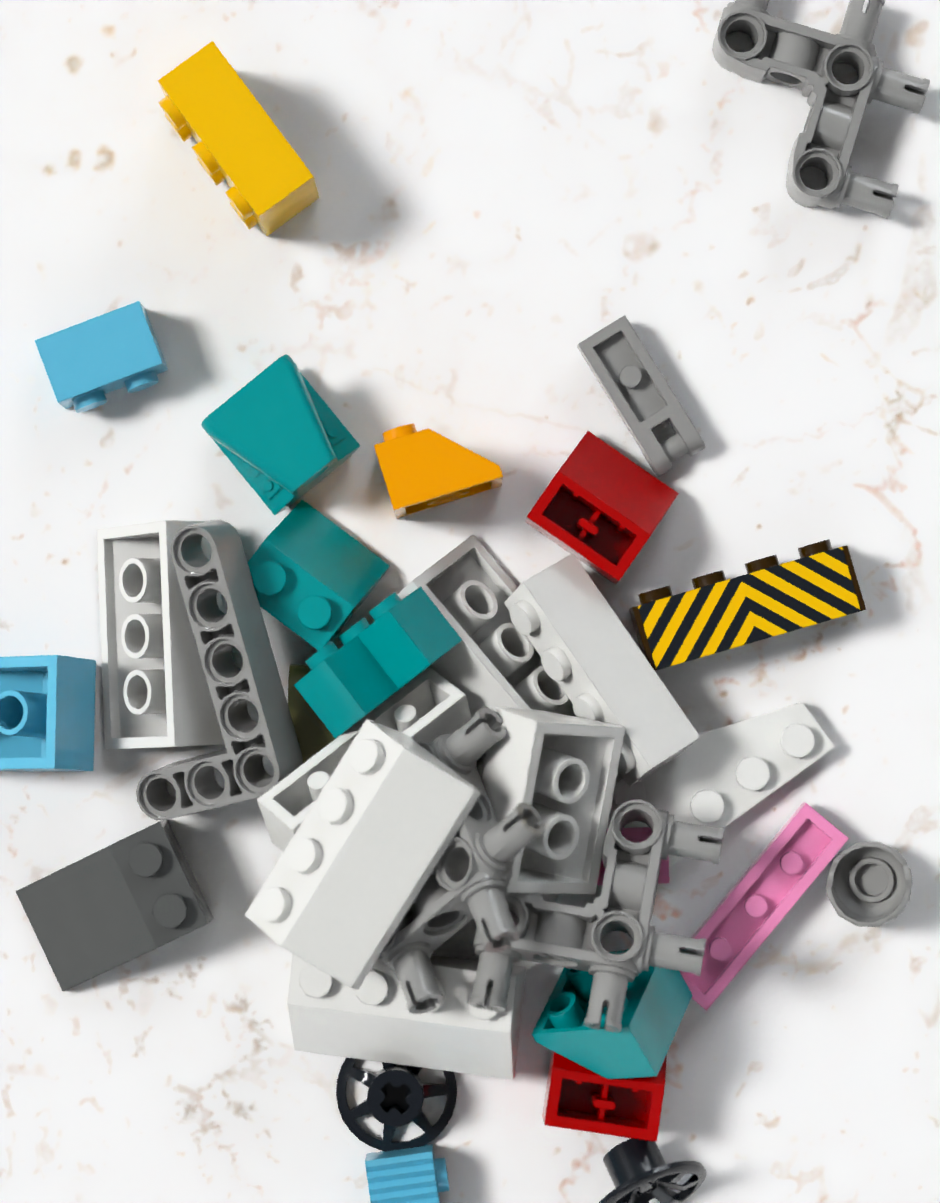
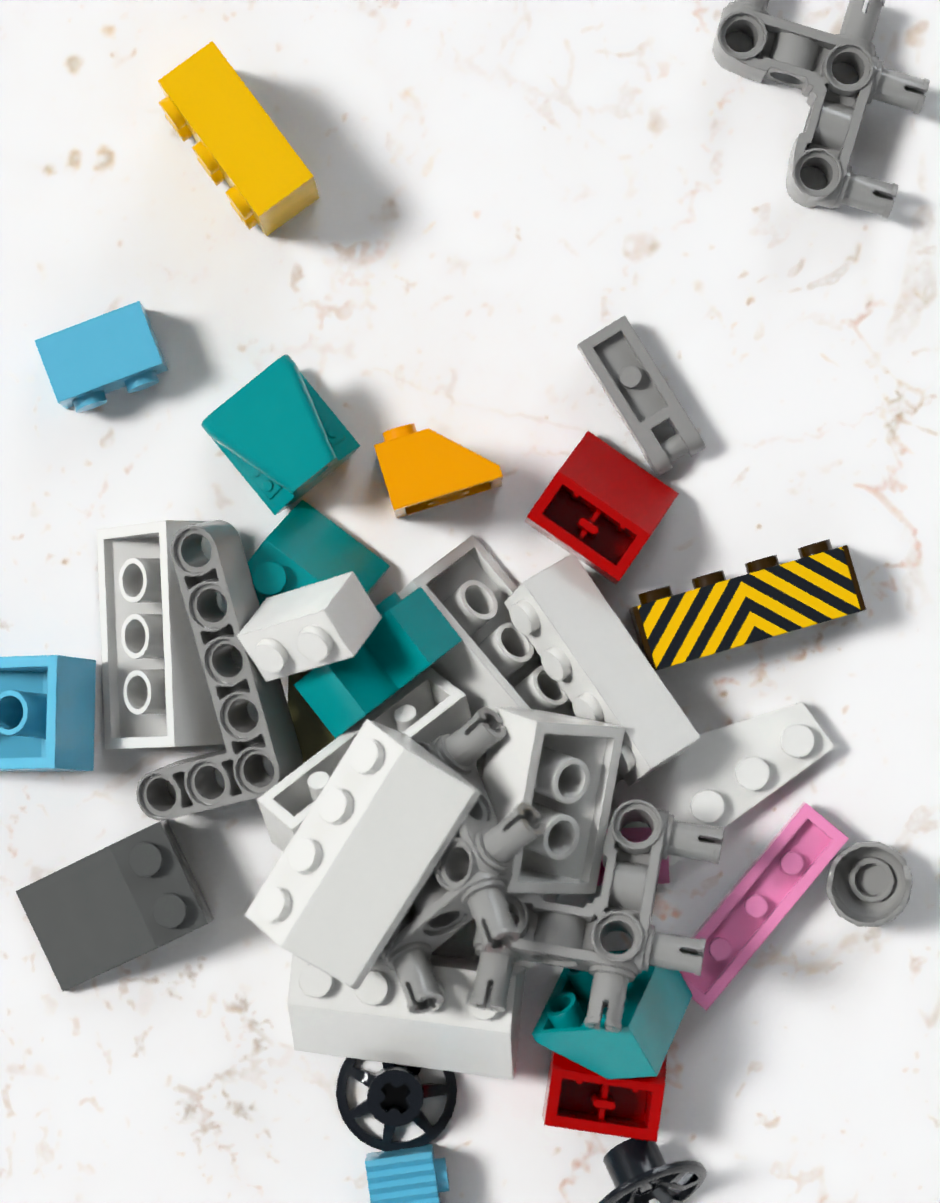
none -> white brick [237,571,382,682]

